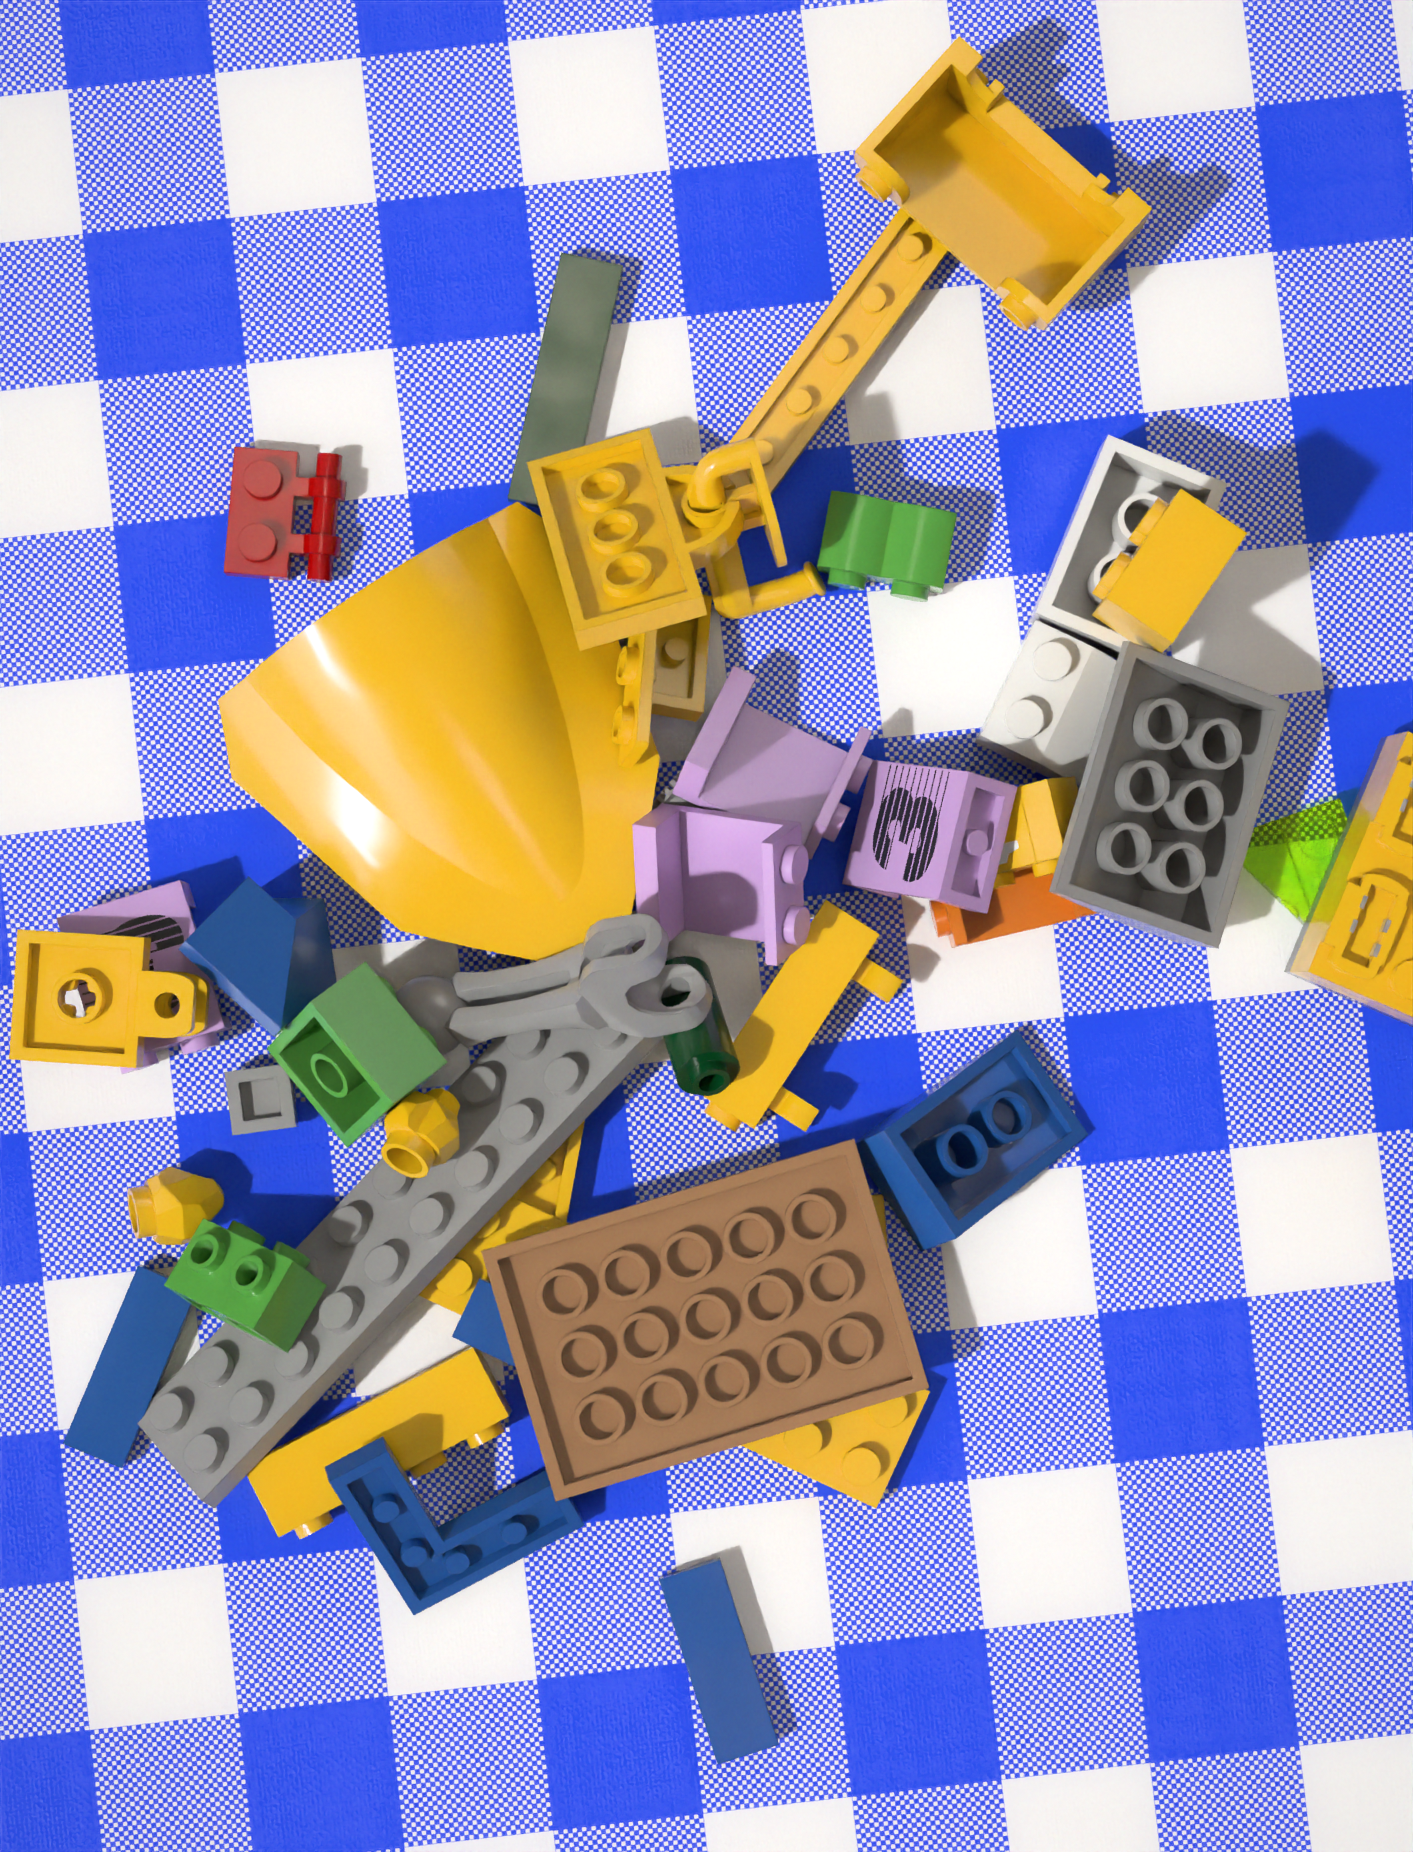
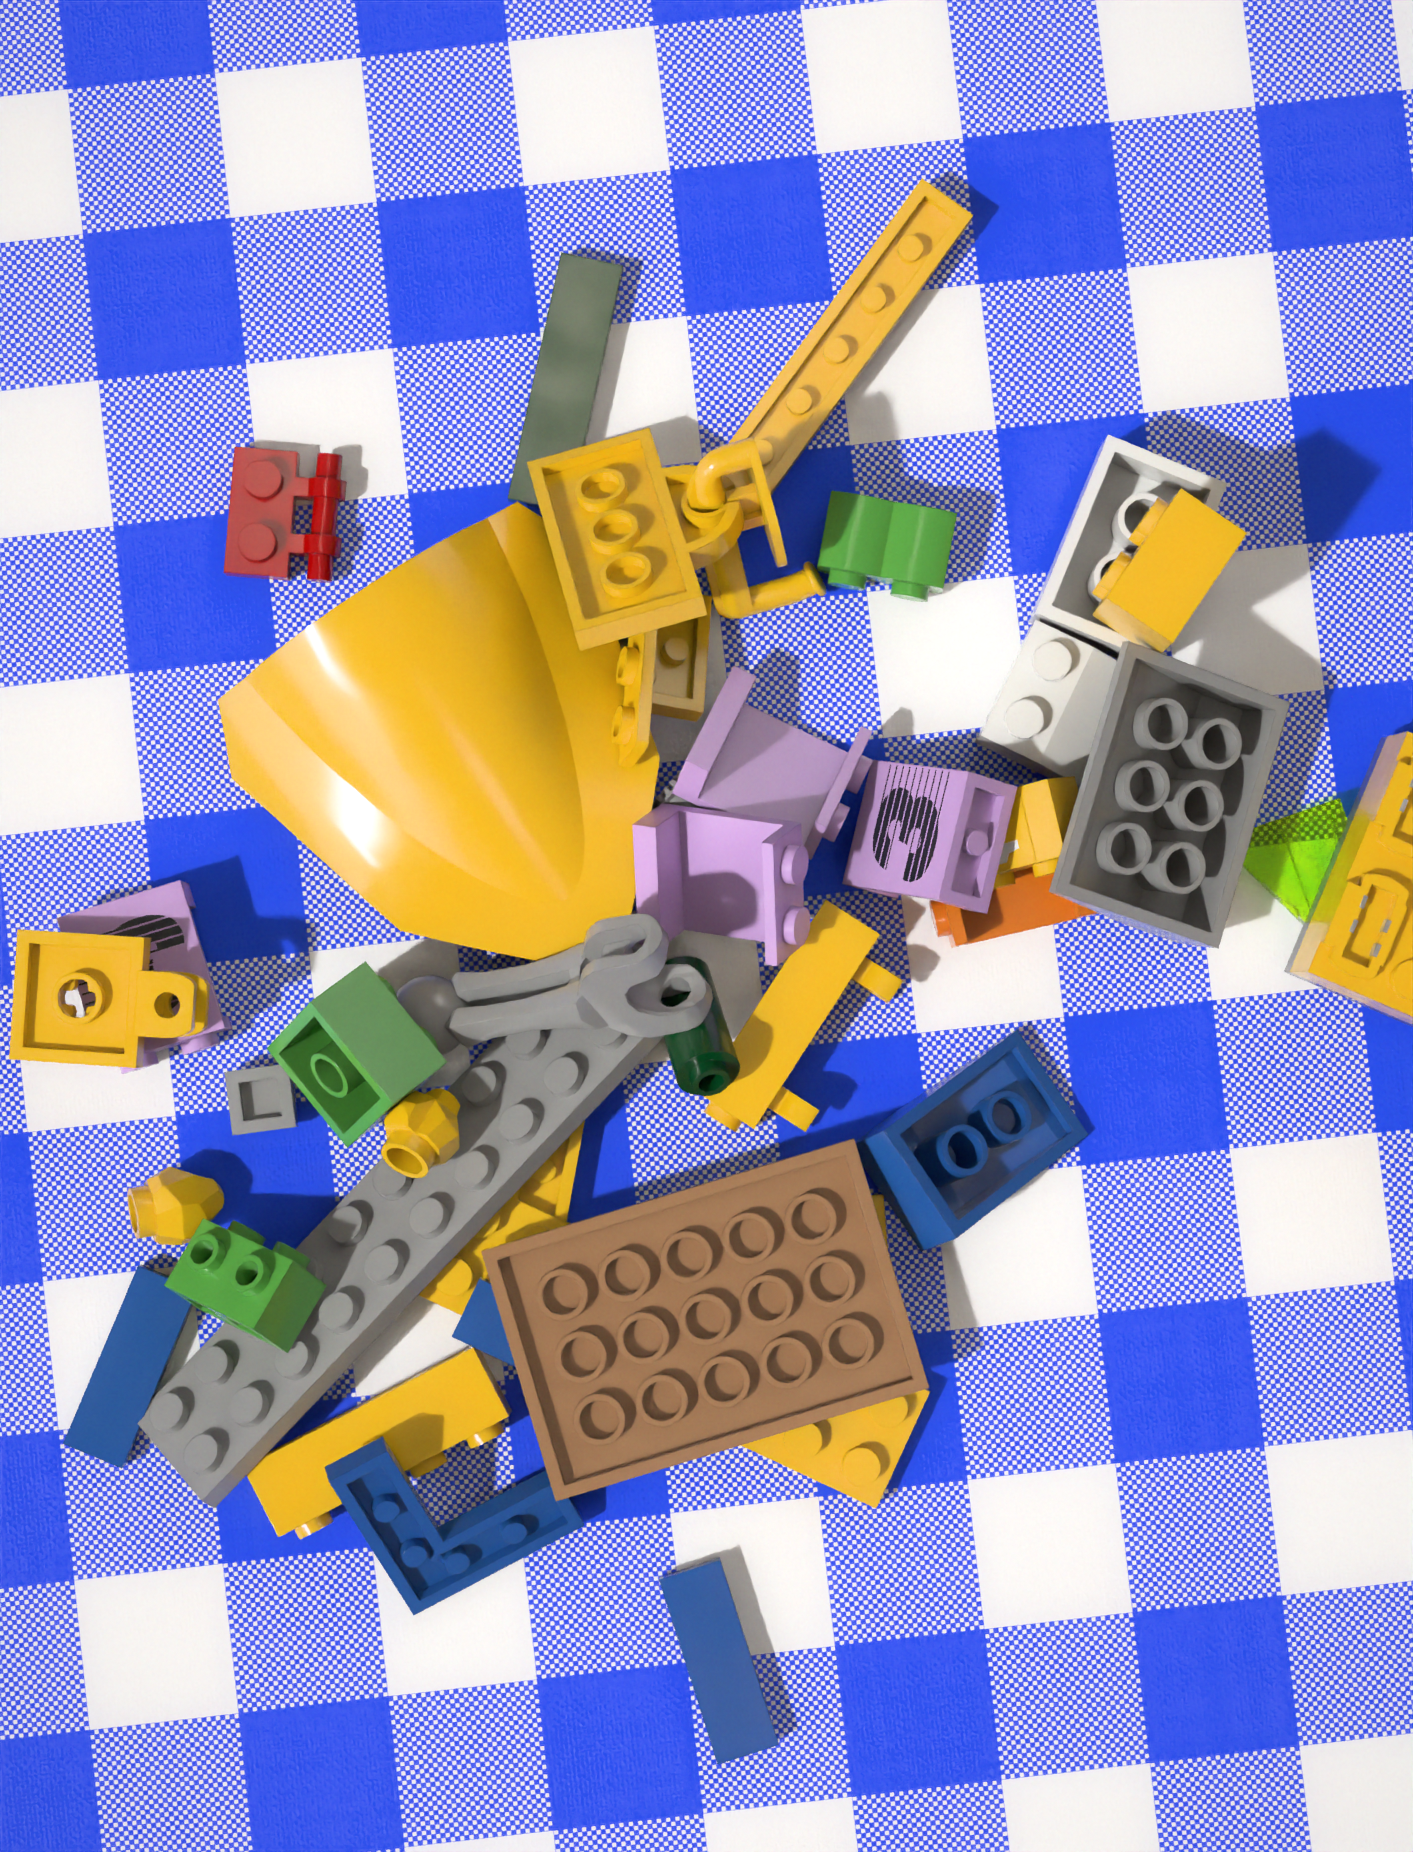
blue slope [178,876,337,1037] -> none
yellow windscreen [854,36,1152,331] -> none

